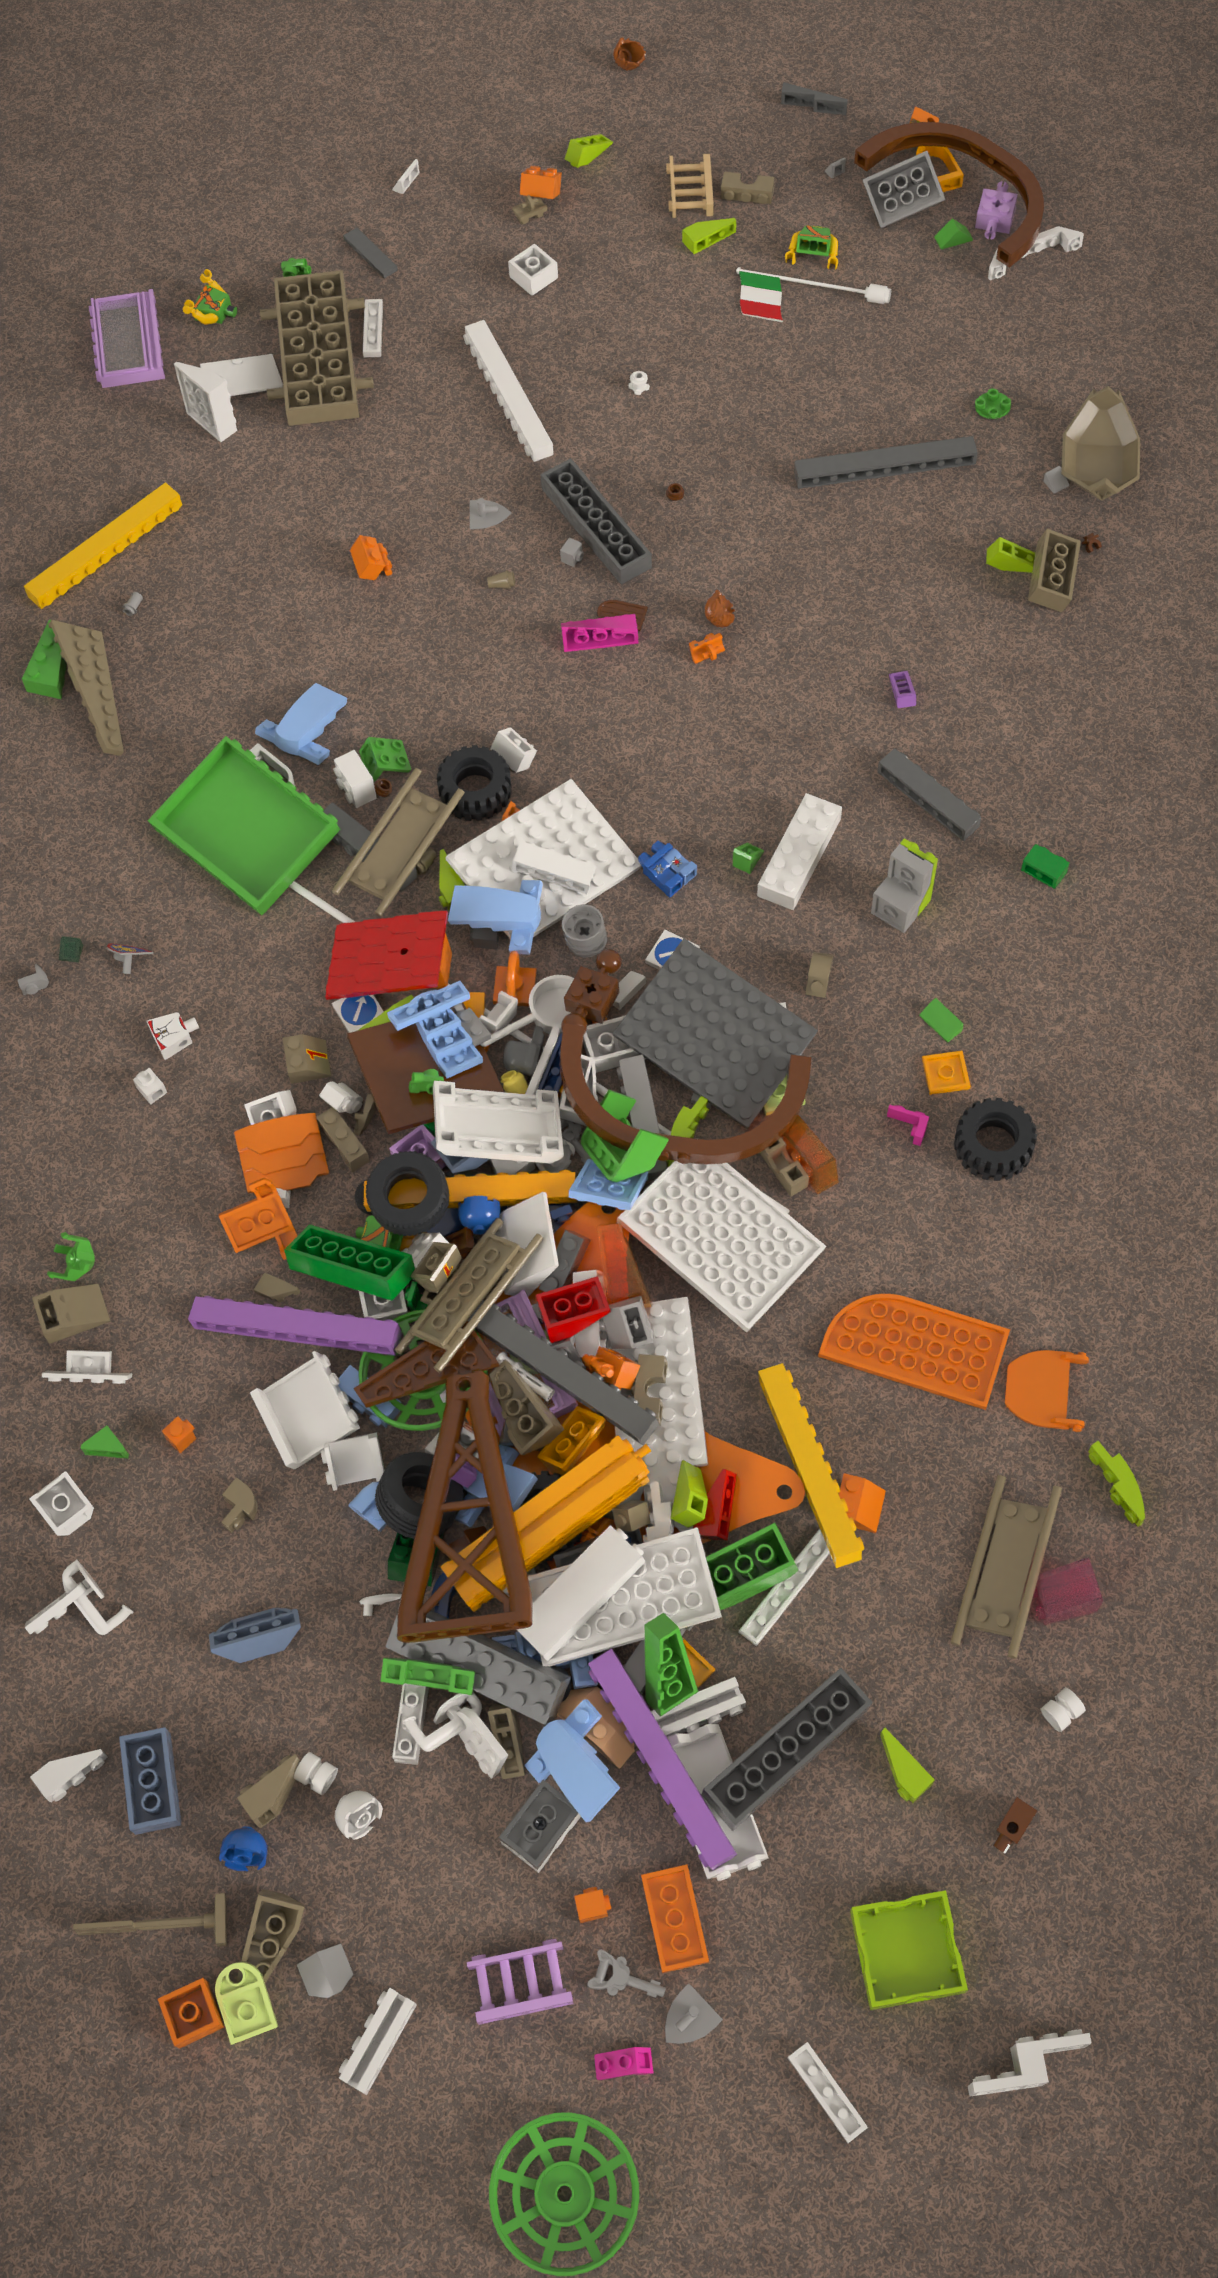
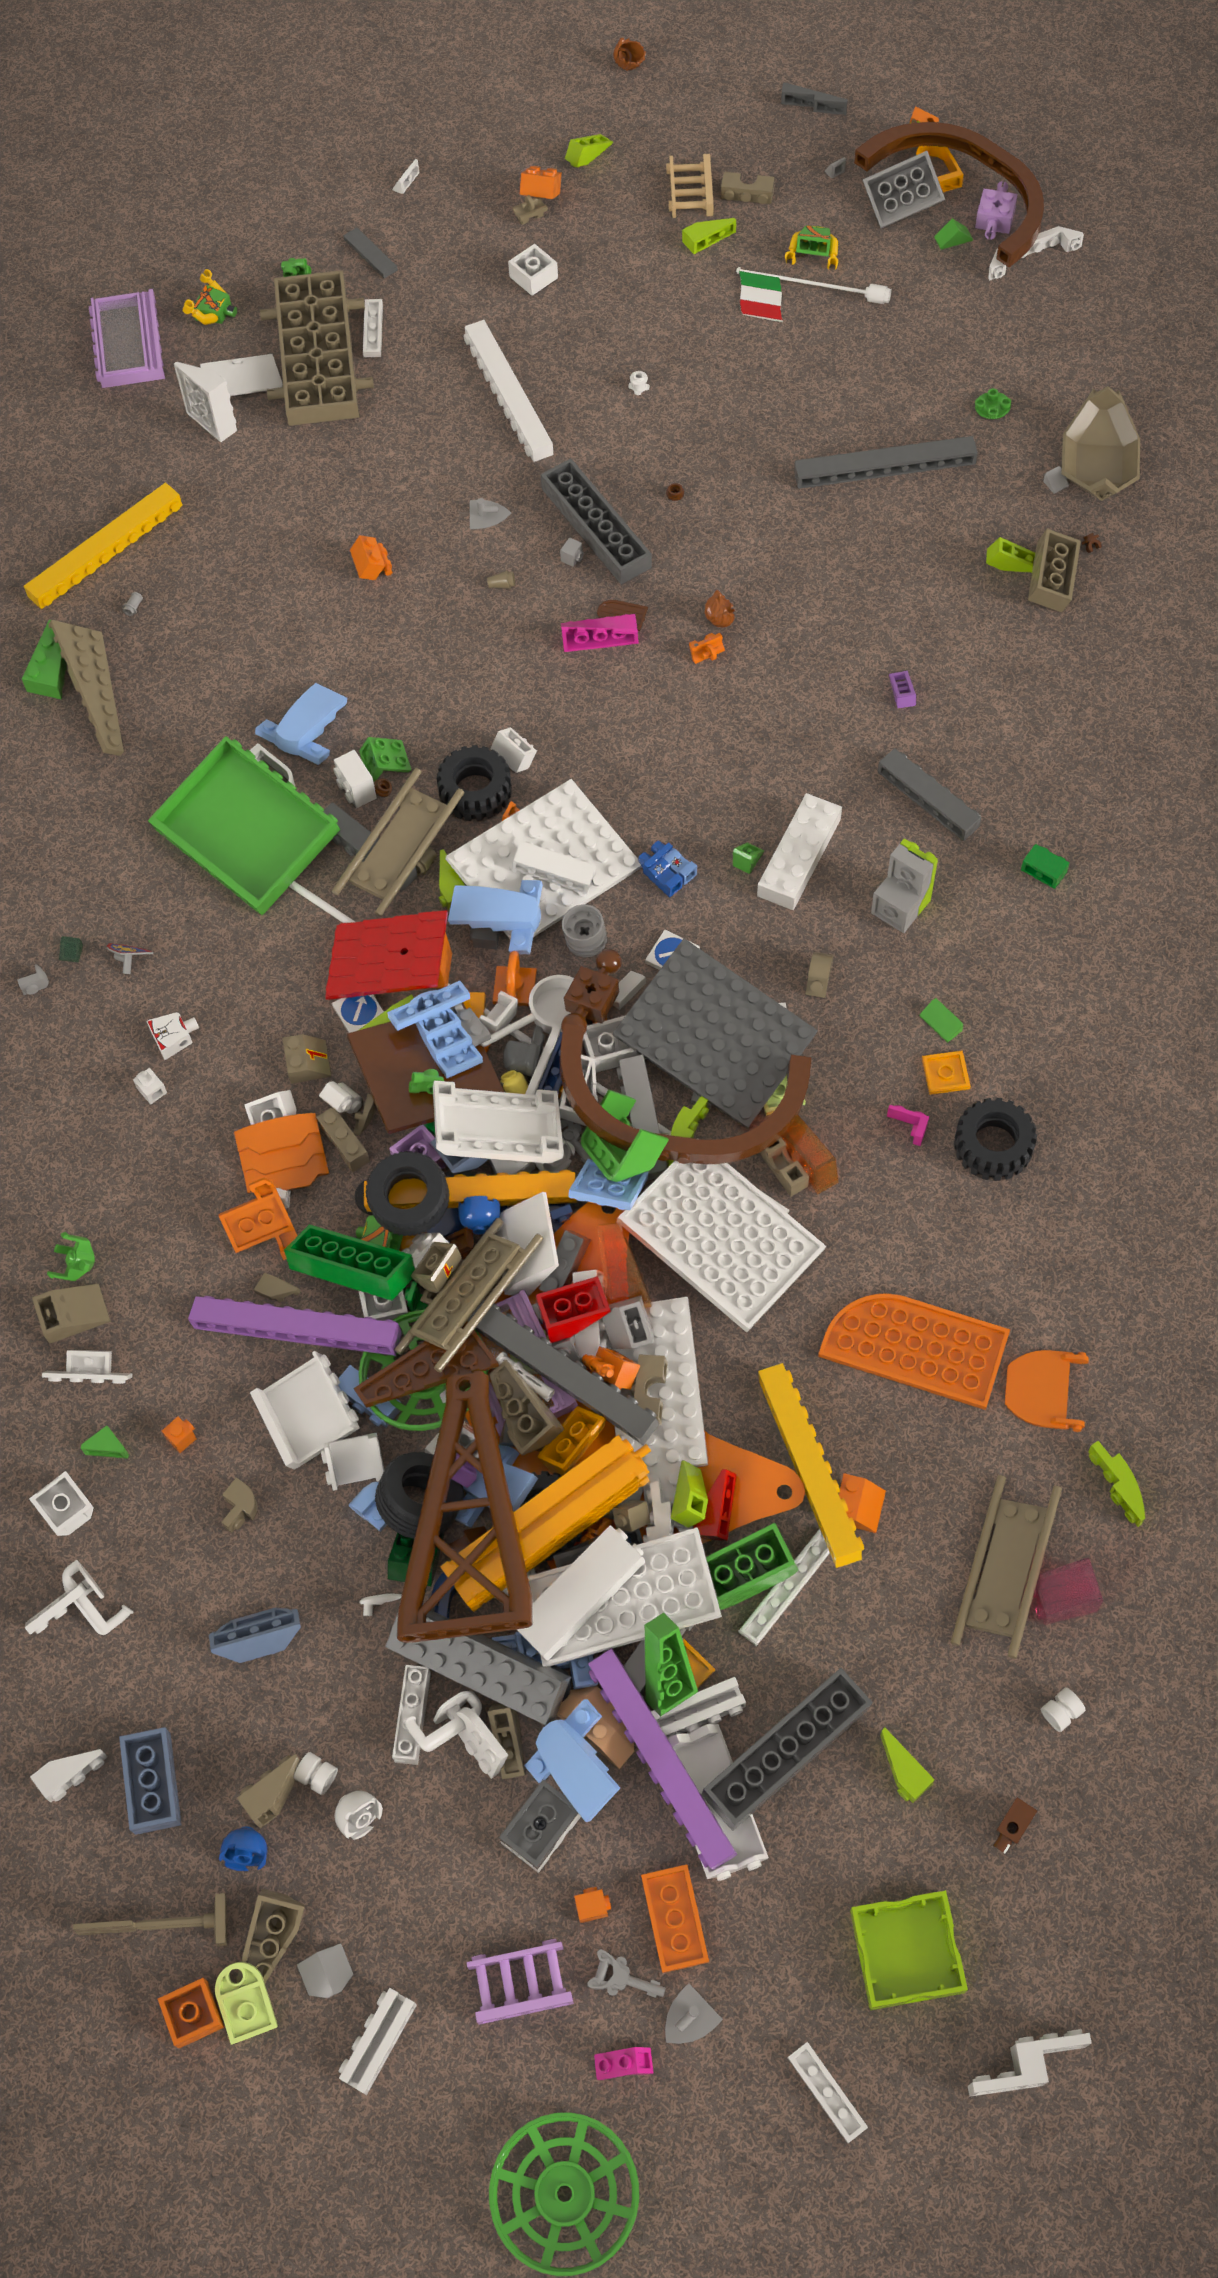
bright green slope [381,1658,475,1695] -> none

